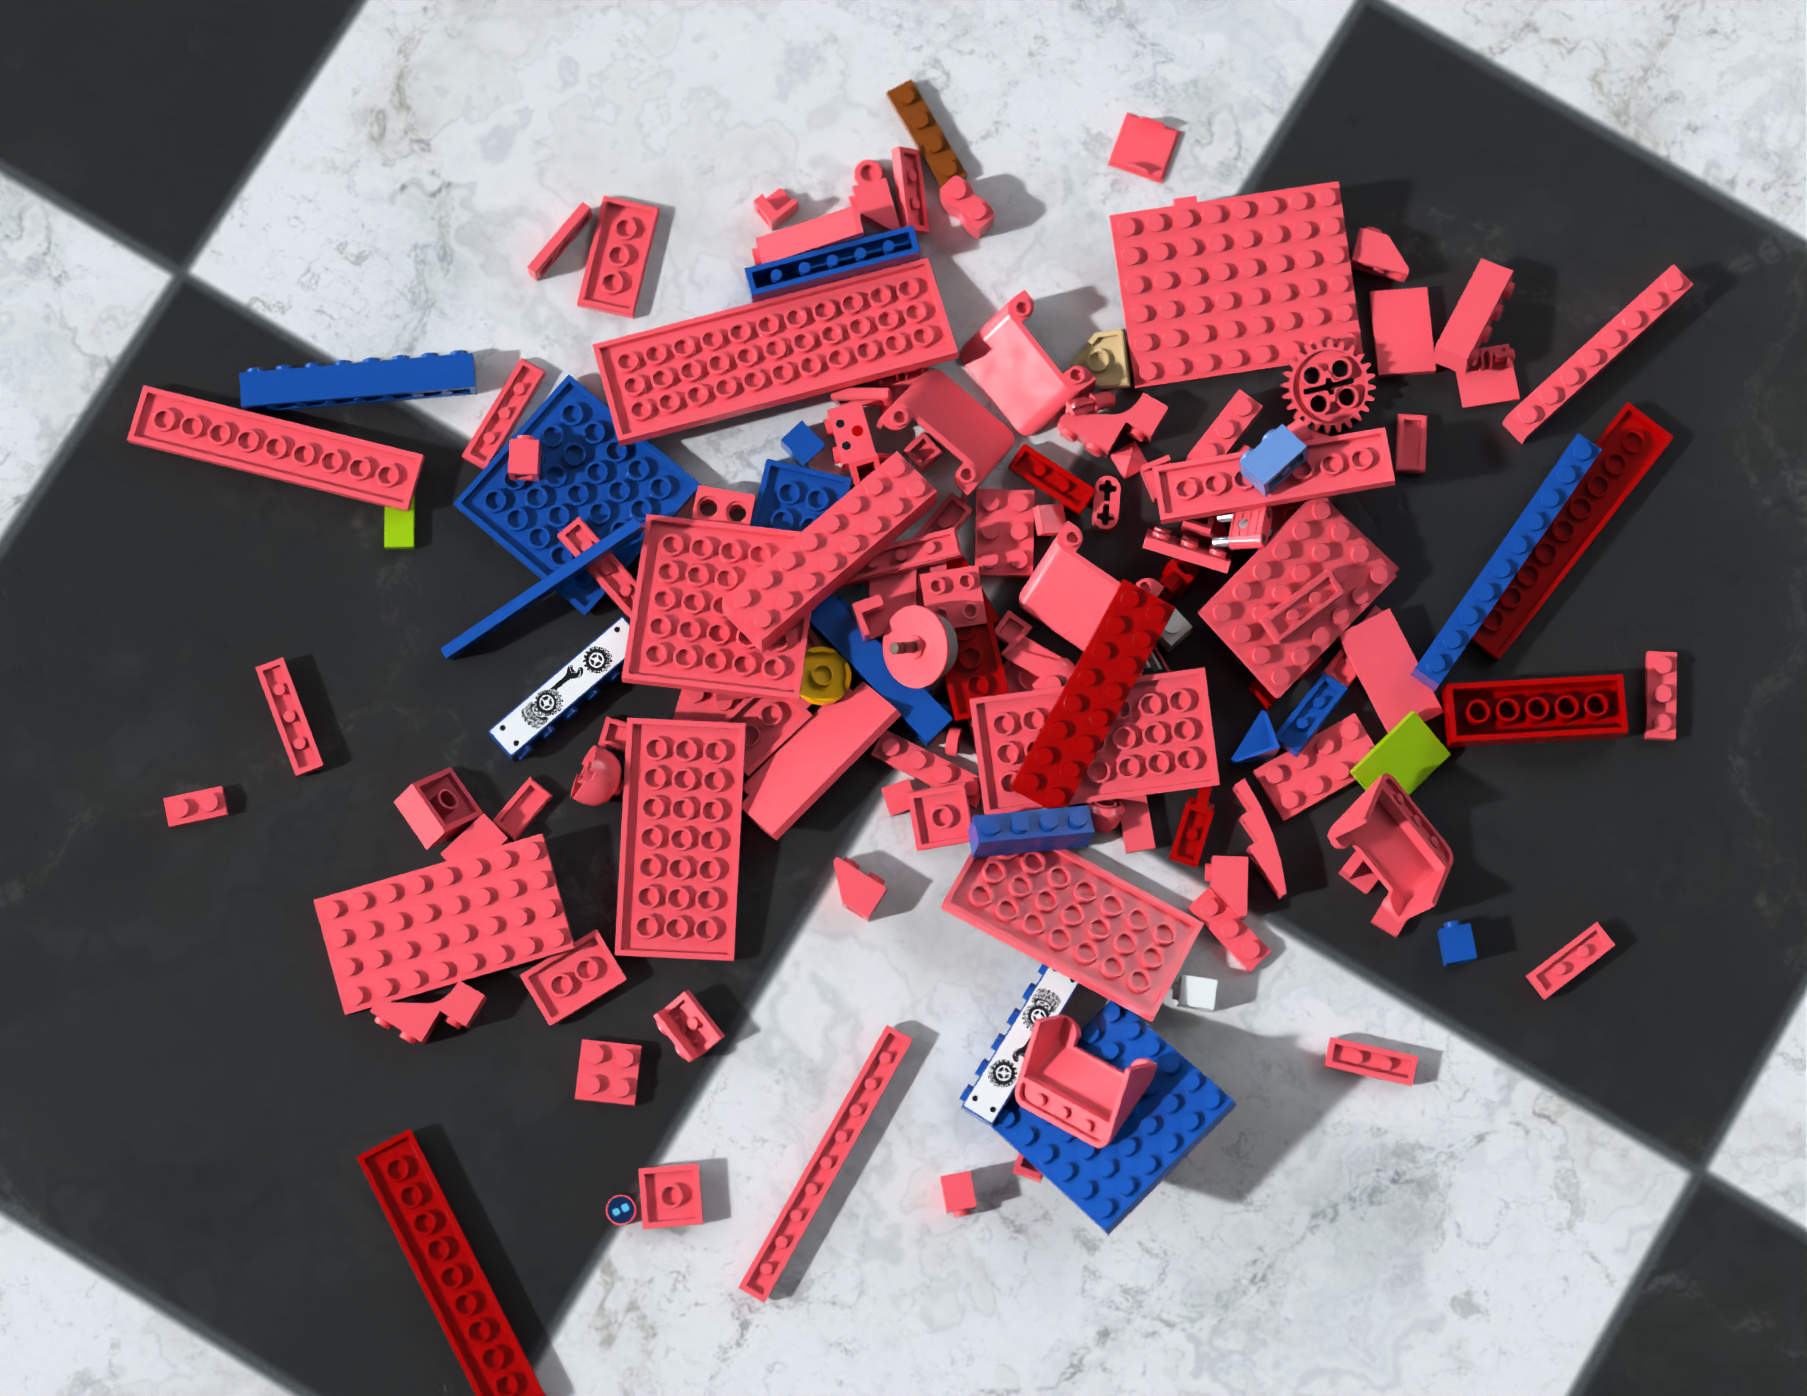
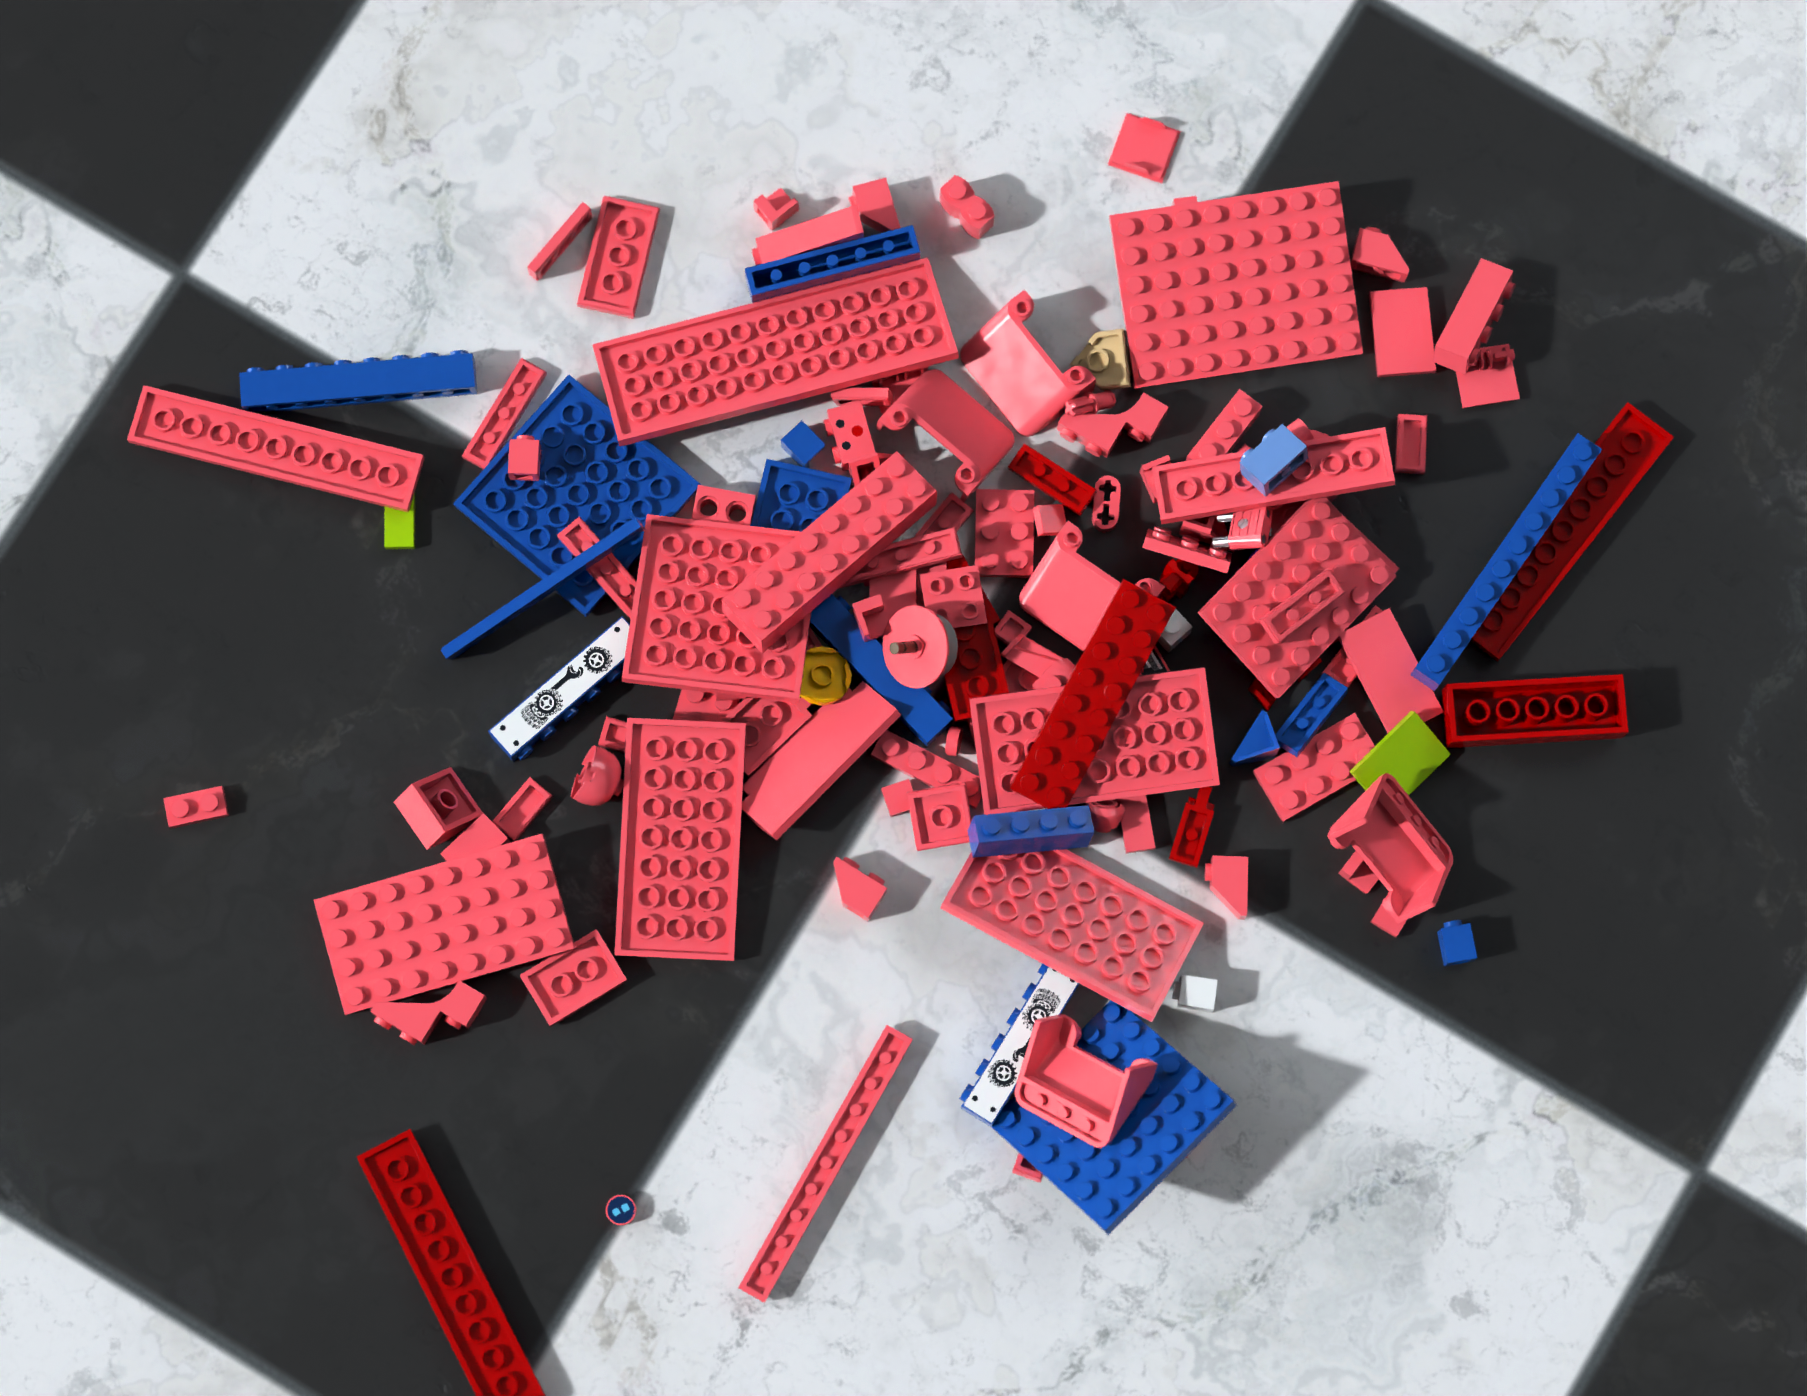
coral plate [255,657,325,778] -> none
coral plate [575,1039,642,1106] -> none
coral plate [638,1163,704,1230] -> none
coral bracket [653,989,725,1063] -> none
coral tile [855,159,883,185] -> none
dark orange plate [886,79,968,188] -> none
coral plate [891,146,929,236] -> none
coral tile [903,431,944,473] -> none
coral brick [940,1171,977,1218] -> none
coral slope [1110,441,1148,480] -> none
coral plate [1187,888,1271,973] -> none
coral slope [1232,778,1287,900] -> none
coral gear [1281,339,1376,433] -> none
coral plate [1323,1037,1418,1087] -> none
coral brick [1502,264,1694,444] -> none
coral plate [1526,922,1615,1000] -> none
coral plate [1644,651,1677,741] -> none

